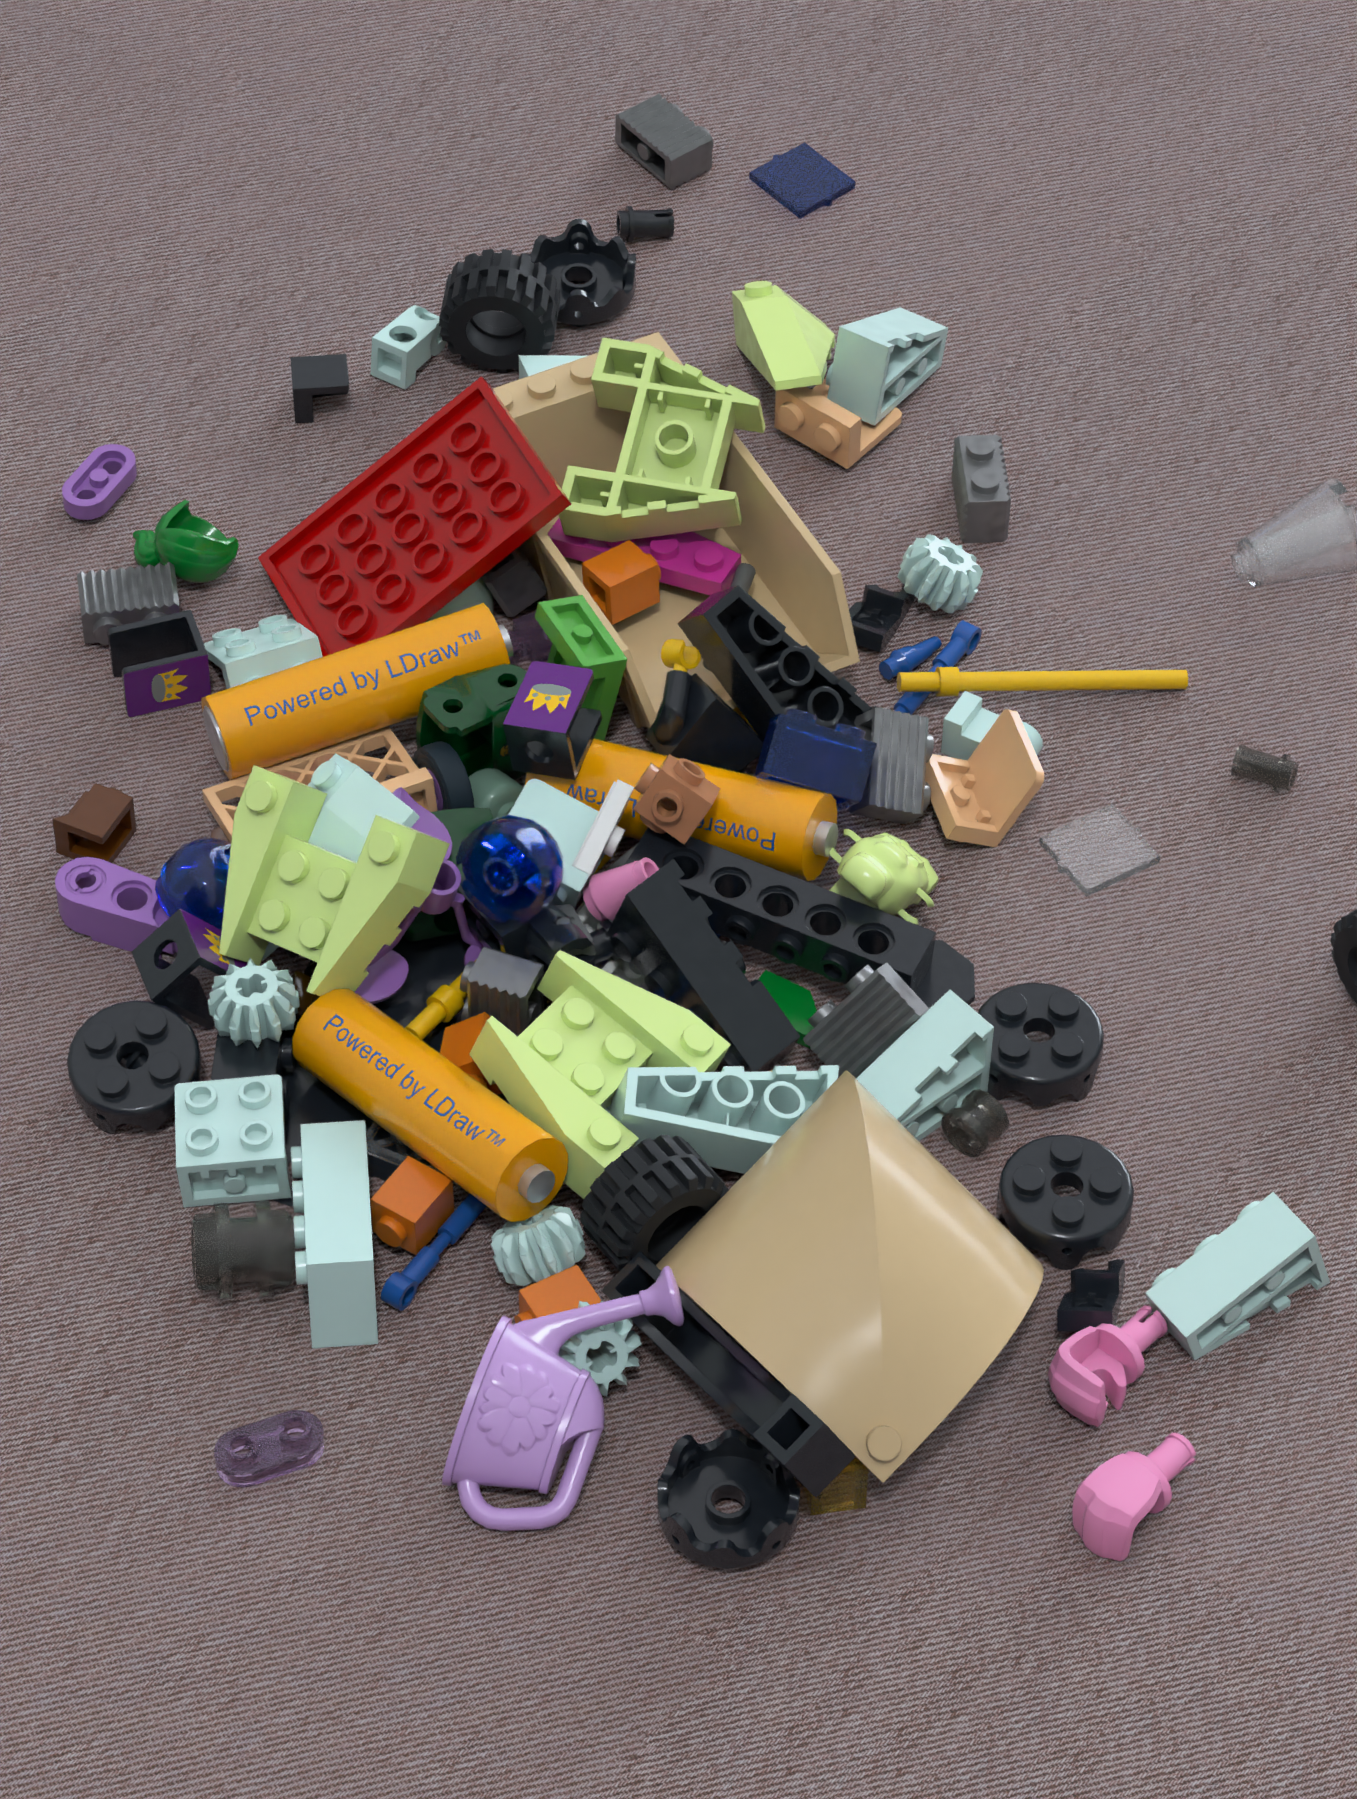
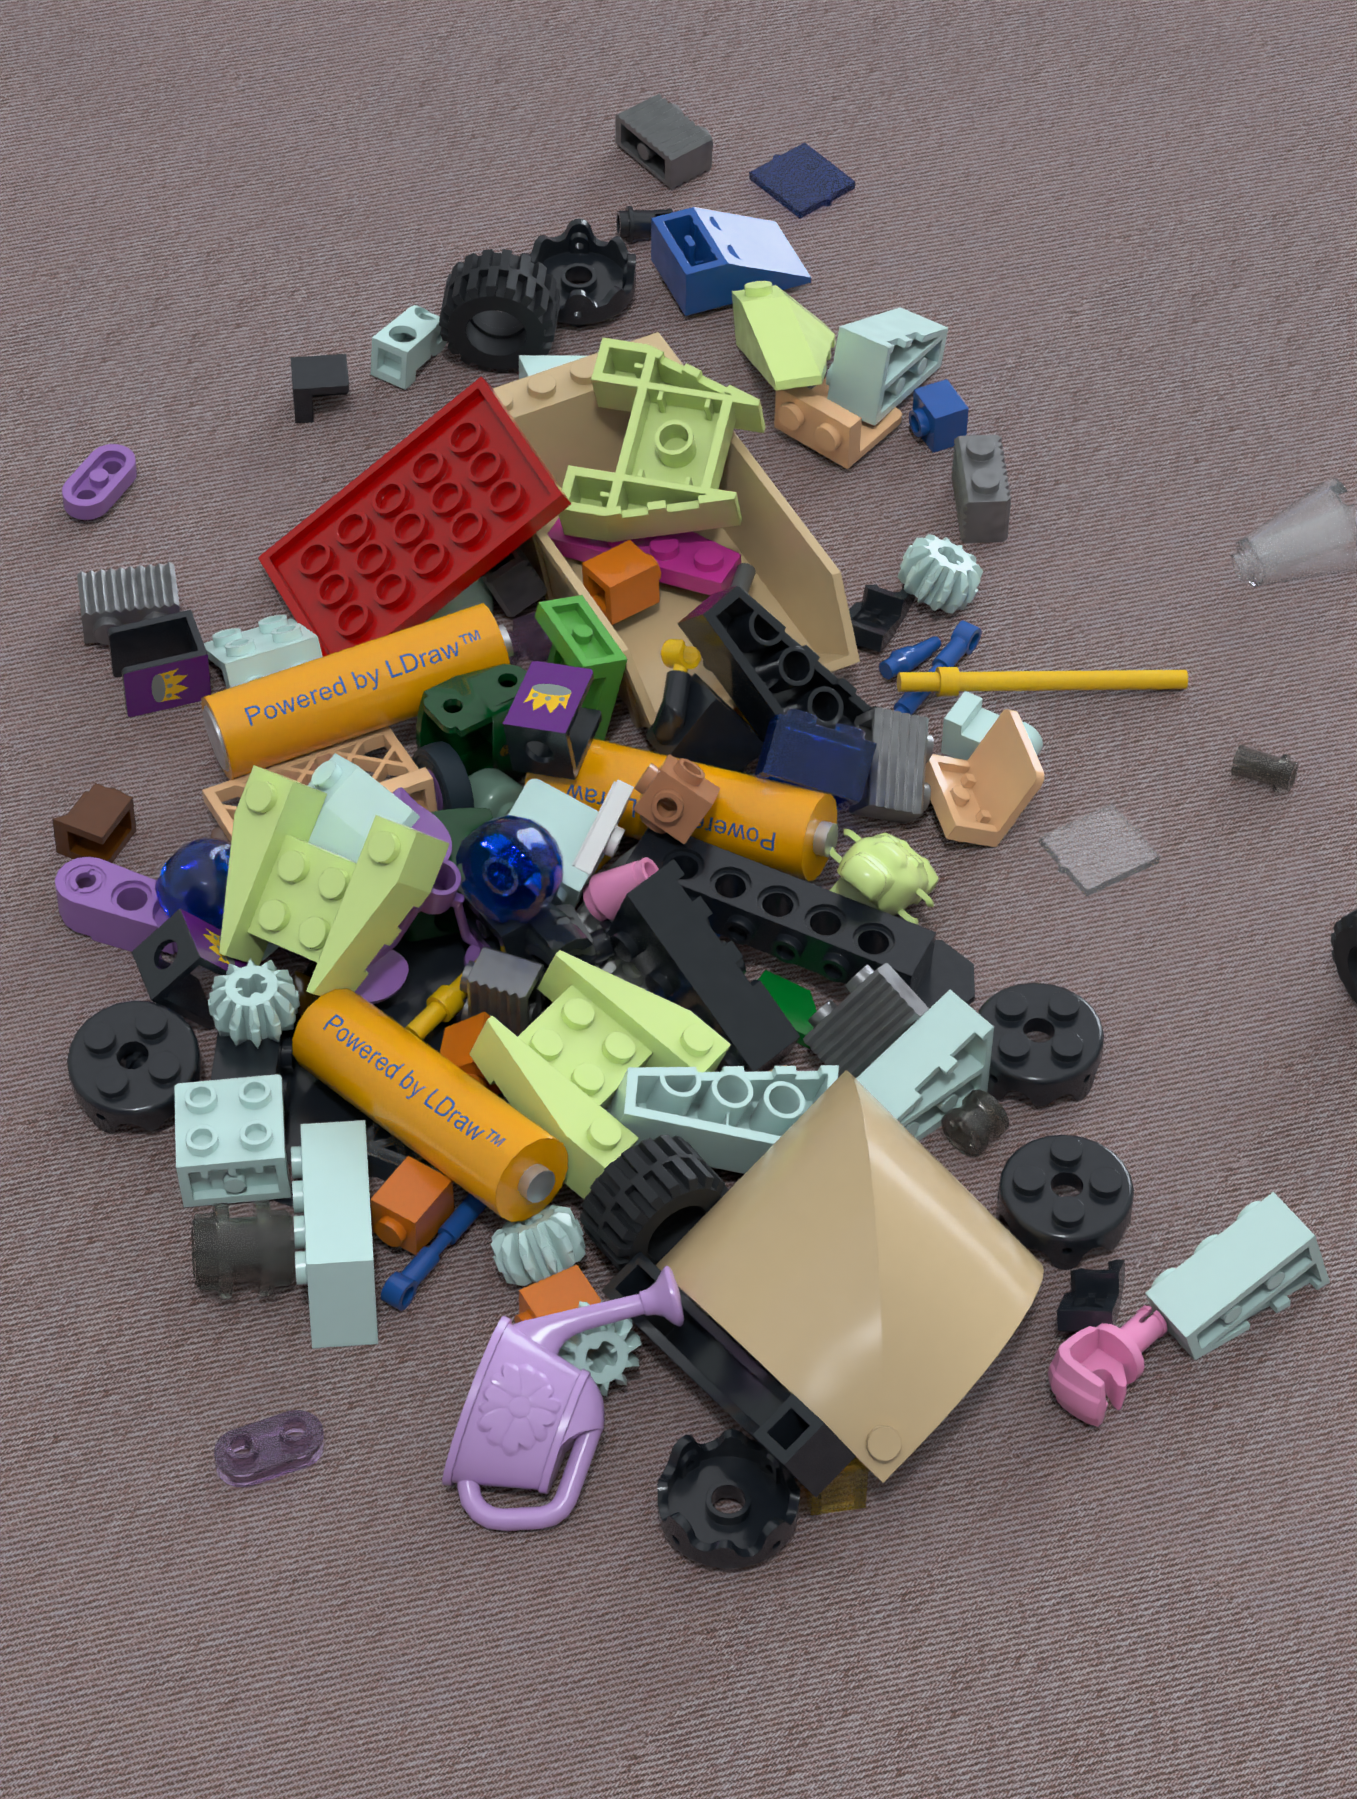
green hair [133,499,239,583] -> none
bright pink piece [1072,1433,1196,1562] -> none
none -> blue slope [651,207,811,316]
none -> blue plate [908,379,969,453]

